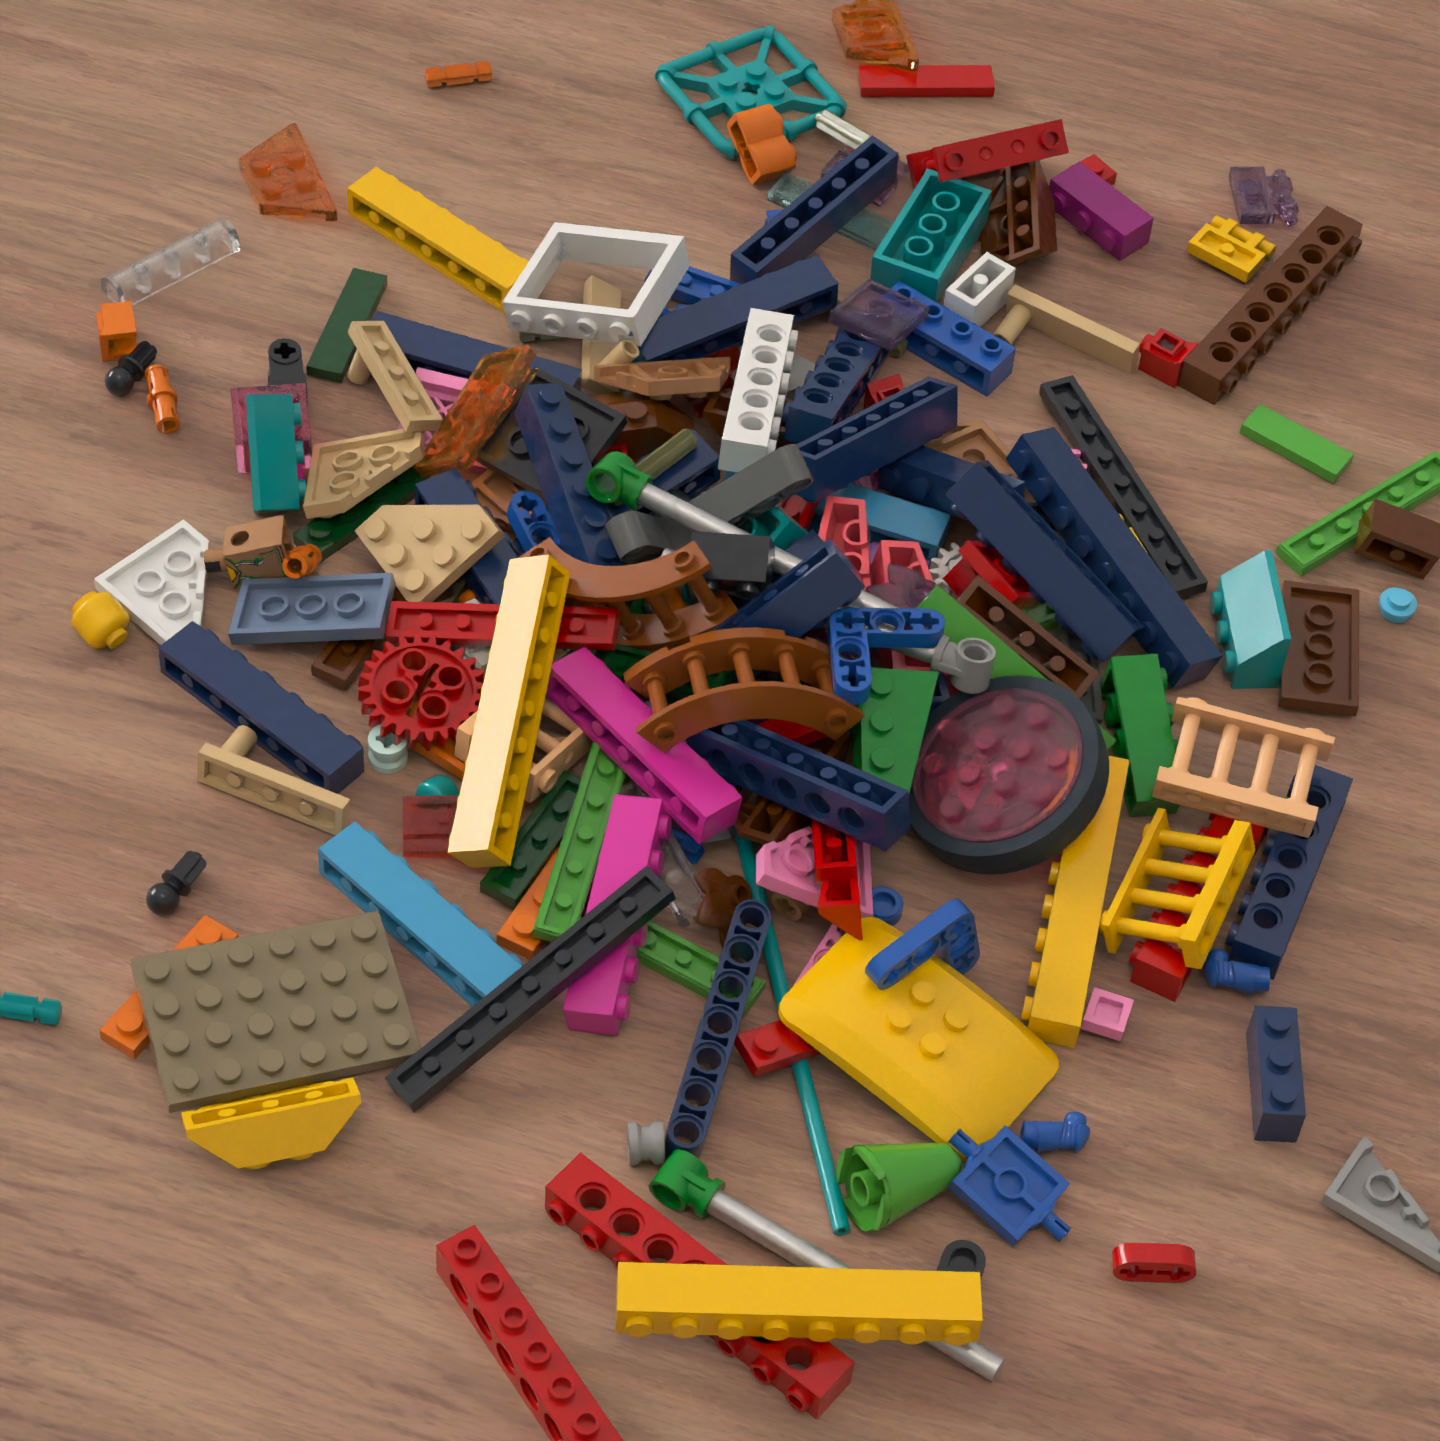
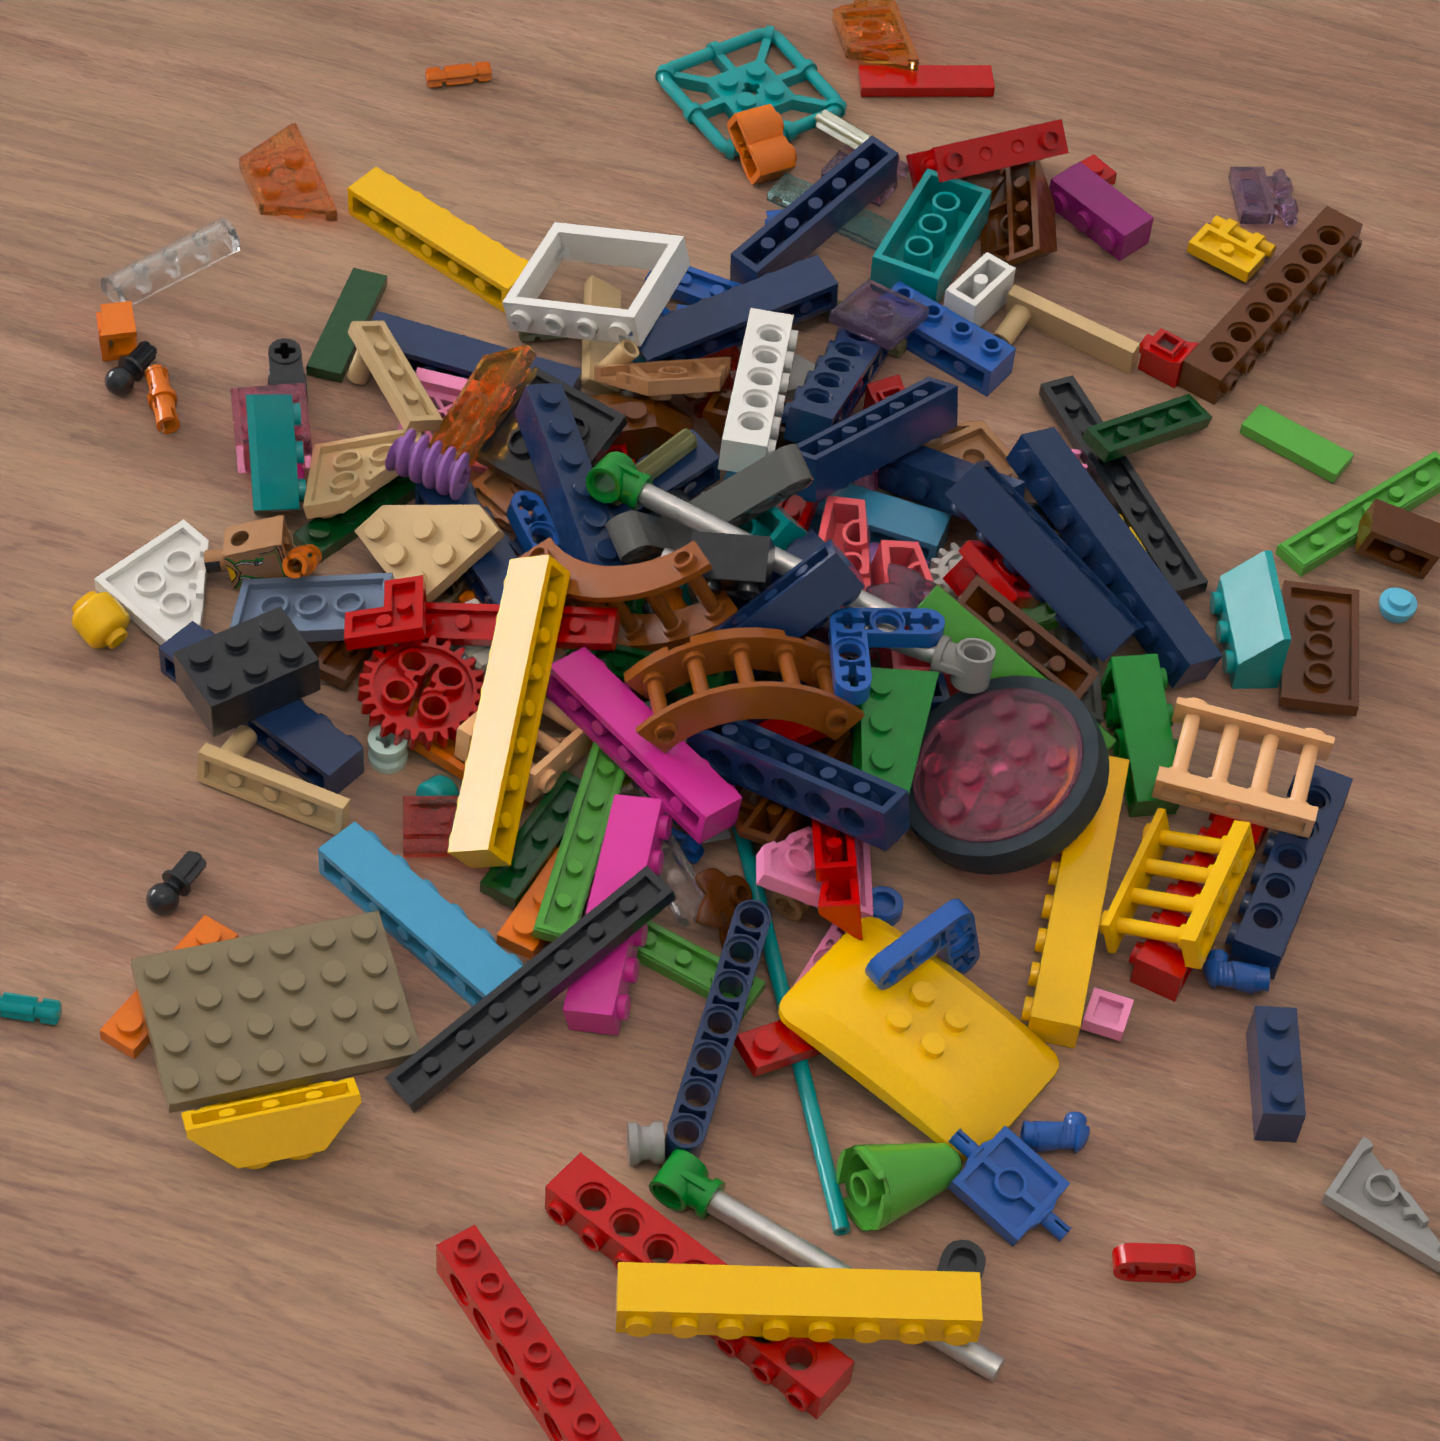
none -> black brick [173,606,321,737]
none -> red plate [344,575,426,651]
none -> medium lavender piece [385,428,471,500]
none -> dark green plate [1081,394,1212,463]

